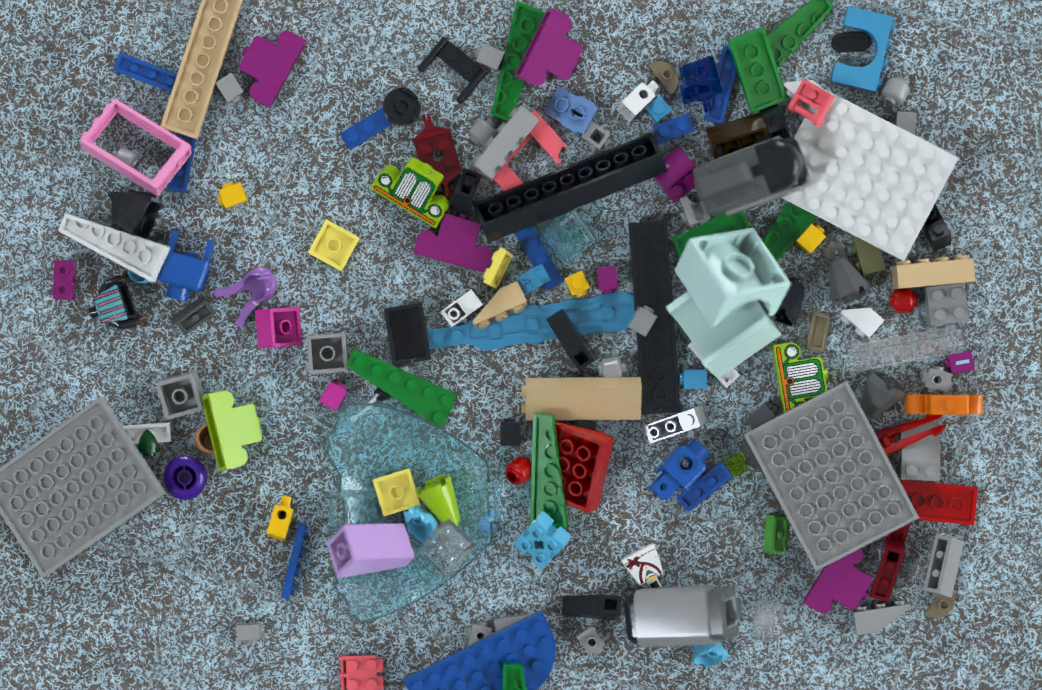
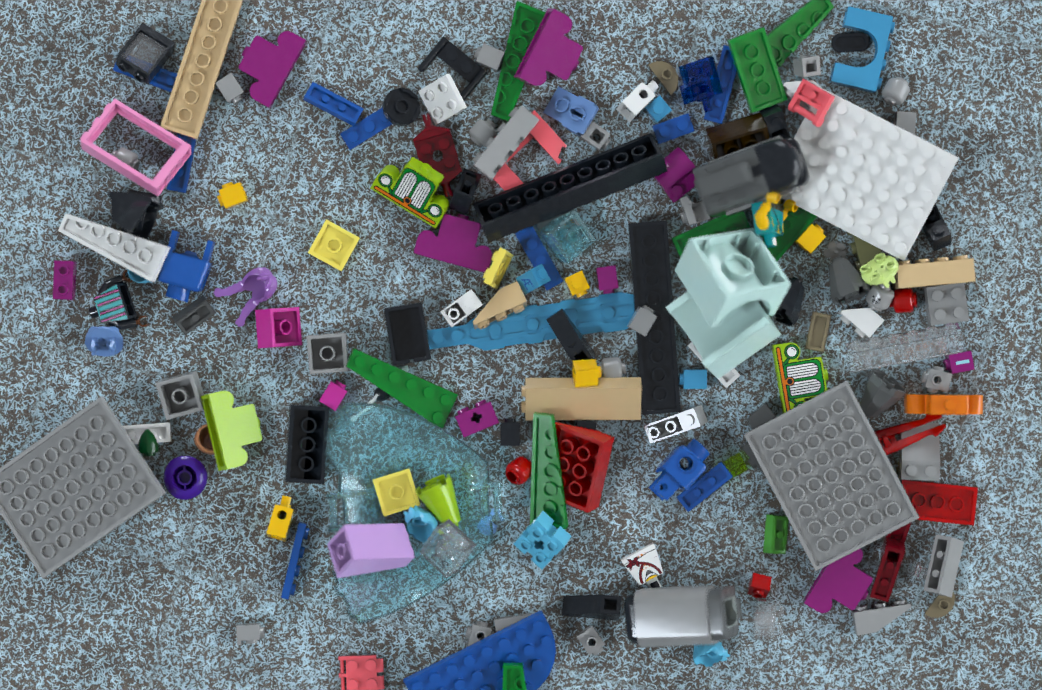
none -> medium blue plate [85,326,124,357]
none -> window [116,23,175,85]
none -> black slope [284,404,329,484]
none -> blue plate [303,82,364,126]
none -> white plate [418,73,467,125]
none -> magenta brick [455,400,499,437]
none -> yellow brick [572,359,601,387]
none -> red plate [747,573,772,599]
none -> torso [751,192,798,248]
none -> light grey brick [793,54,821,77]
none -> yellowish green plate [860,253,899,288]
none -> light grey head [866,284,895,312]

